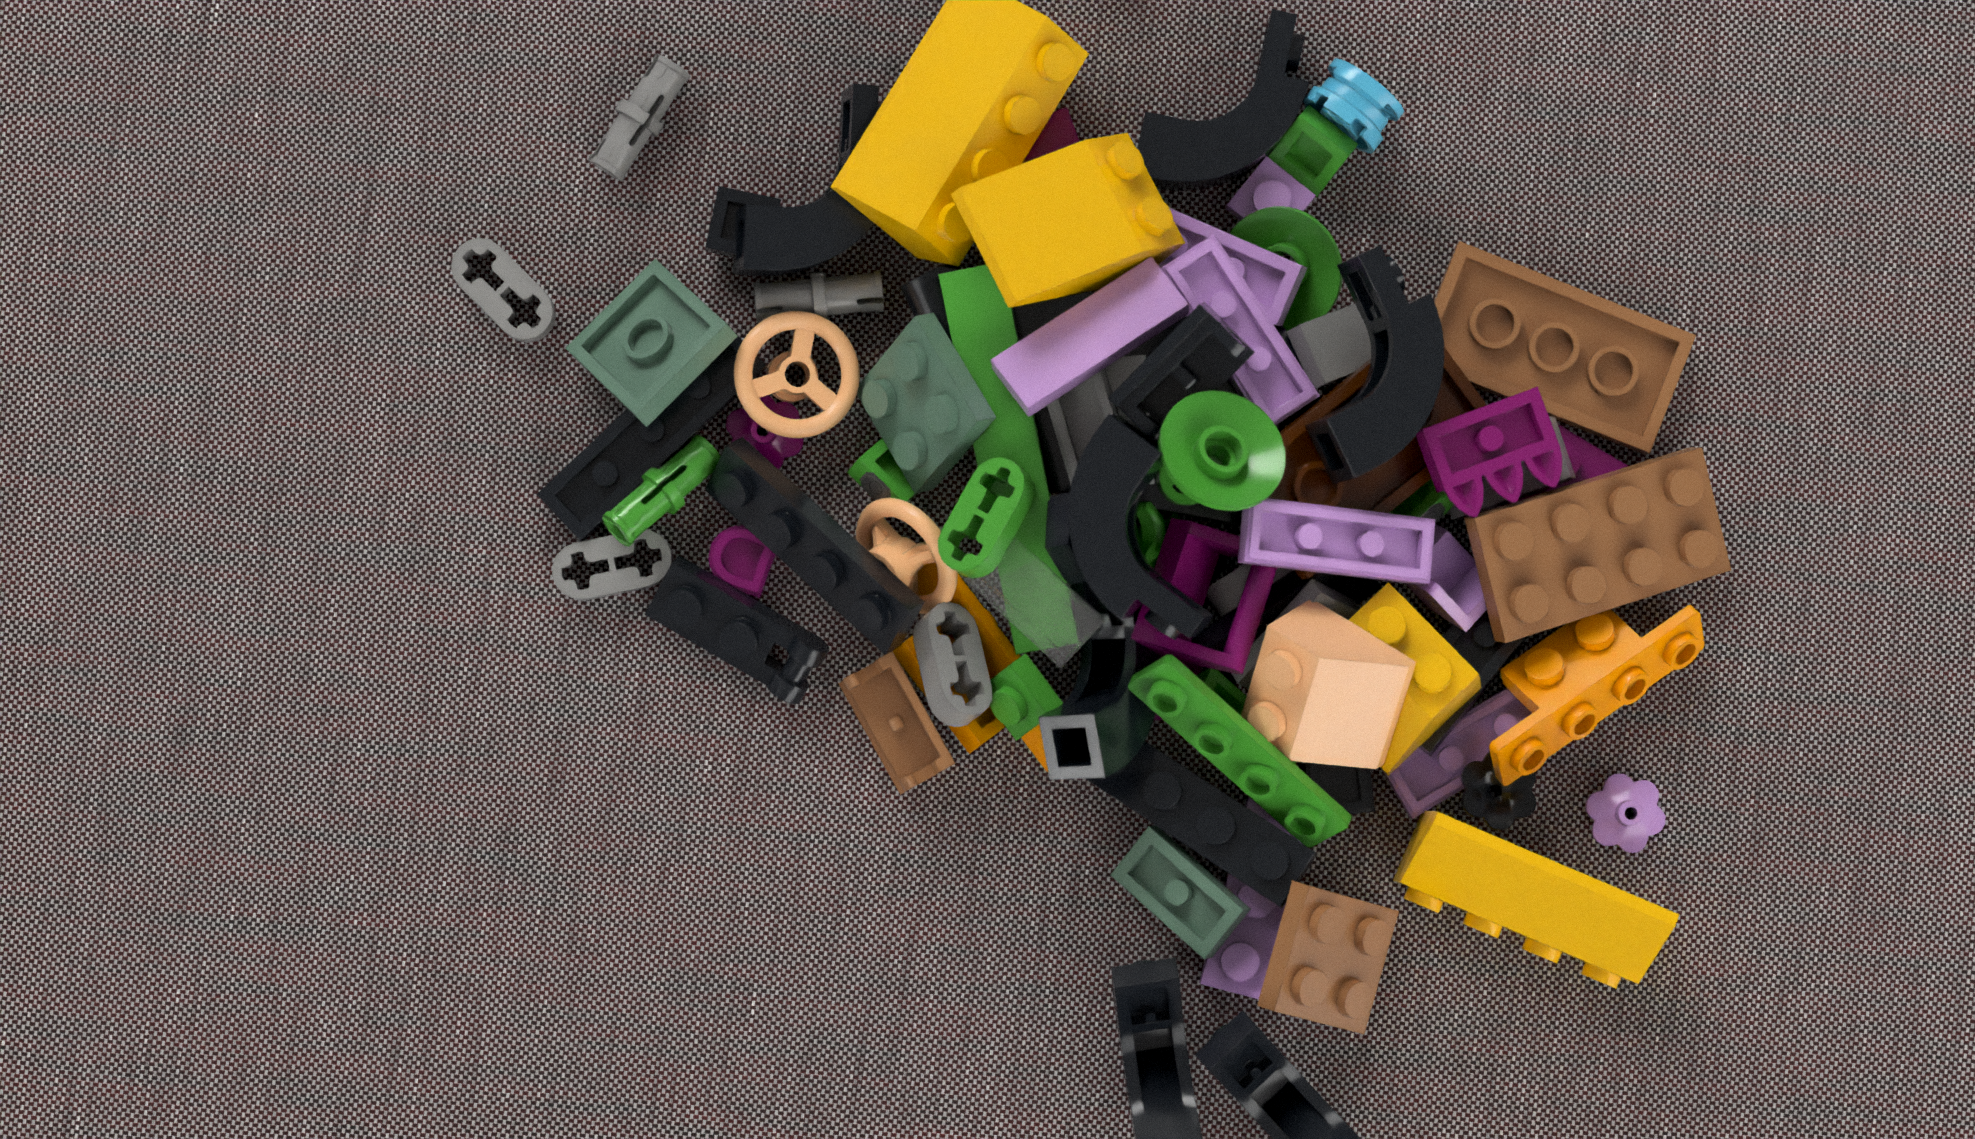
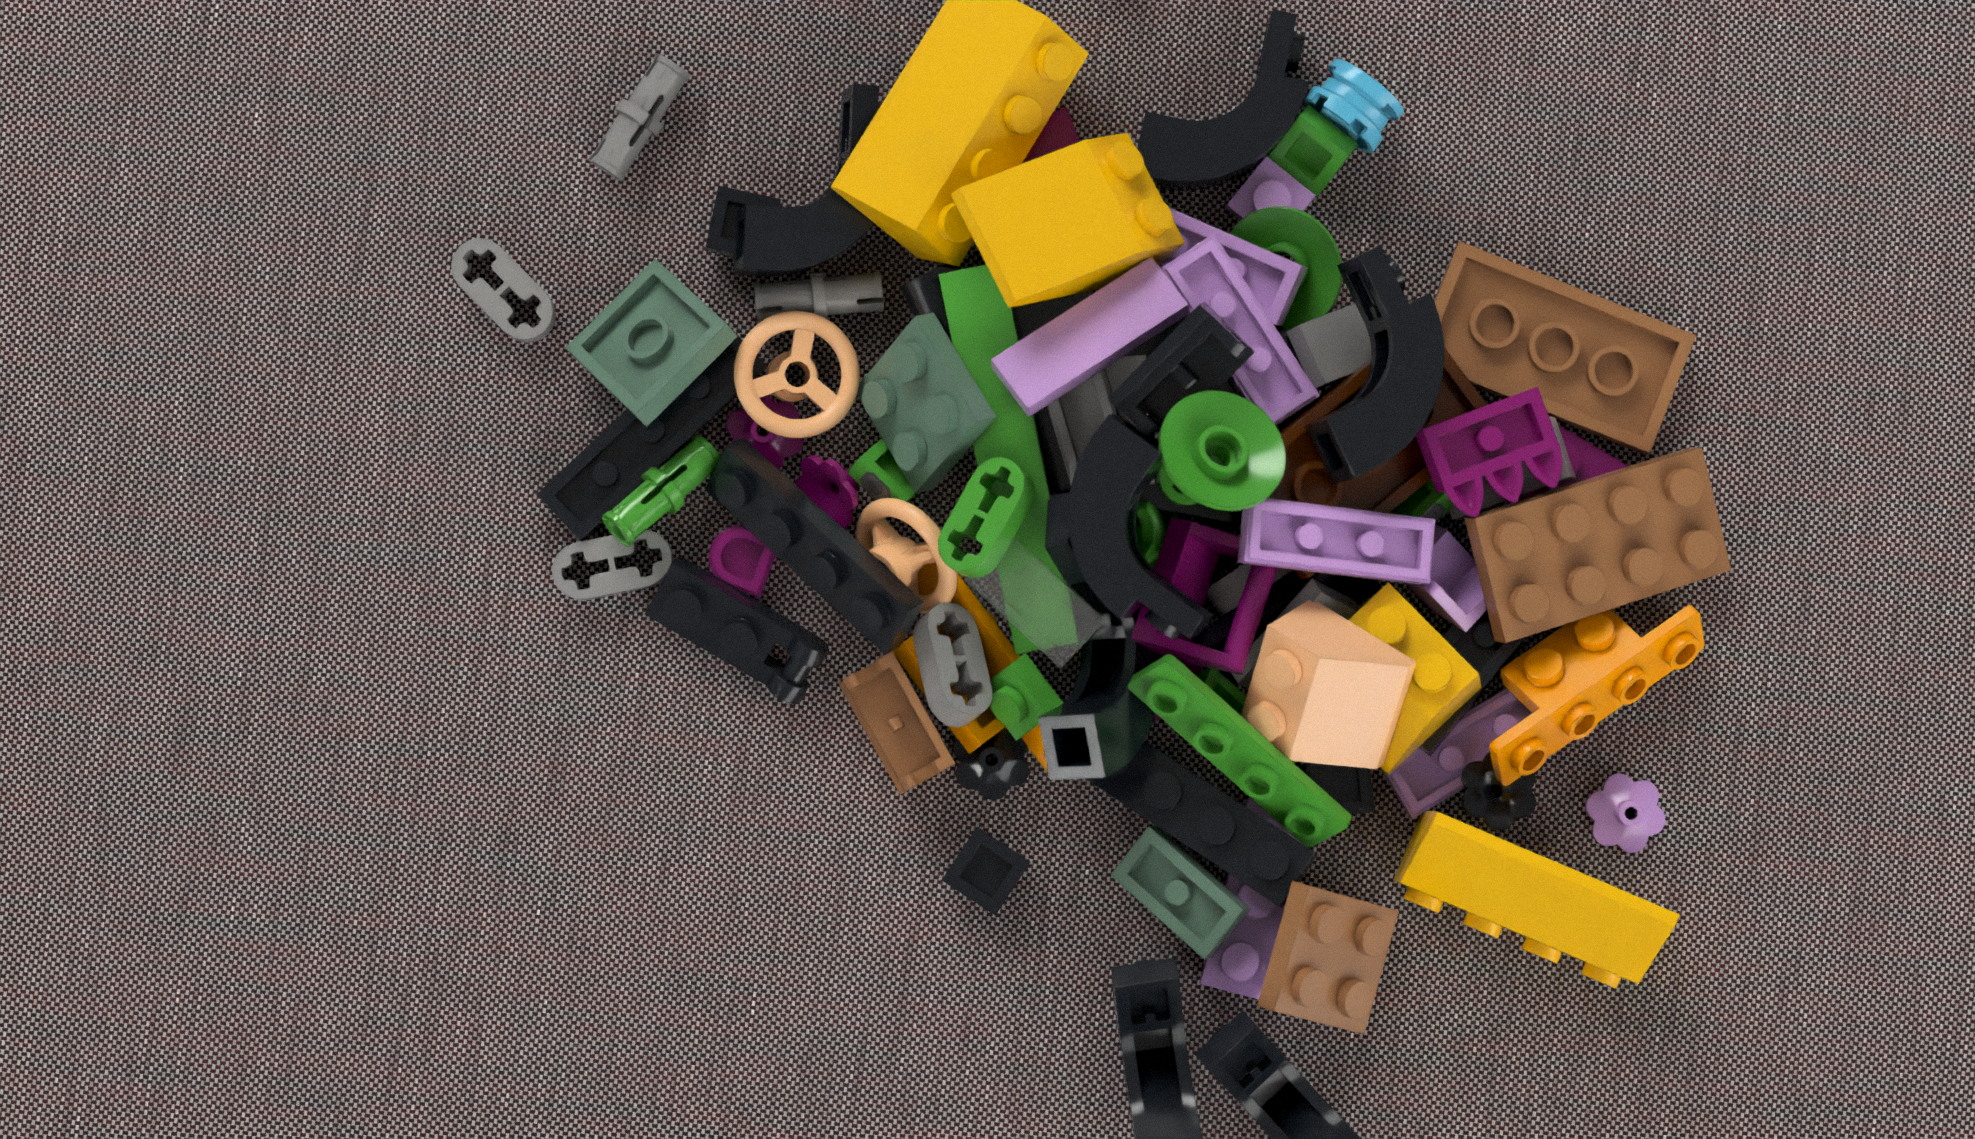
none -> magenta plant [796,455,860,529]
none -> black plate [942,826,1030,915]
none -> black plant [953,728,1030,800]

